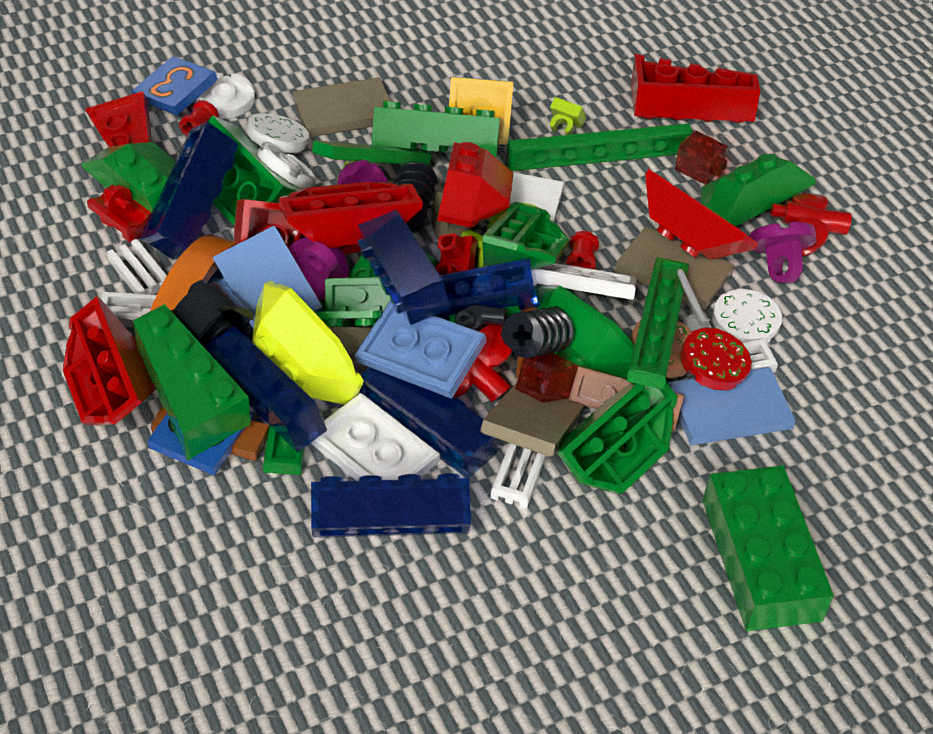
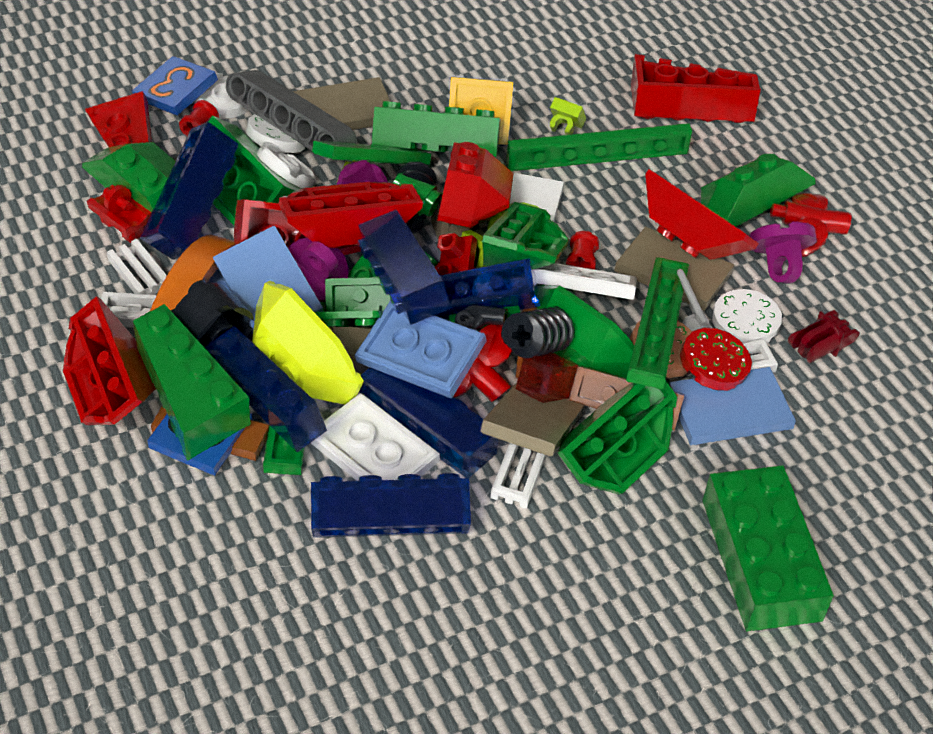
clear red brick [675,130,728,185] -> none
none -> dark grey beam [226,70,357,158]
none -> green cone [393,173,442,217]
none -> dark red arm [788,310,860,364]

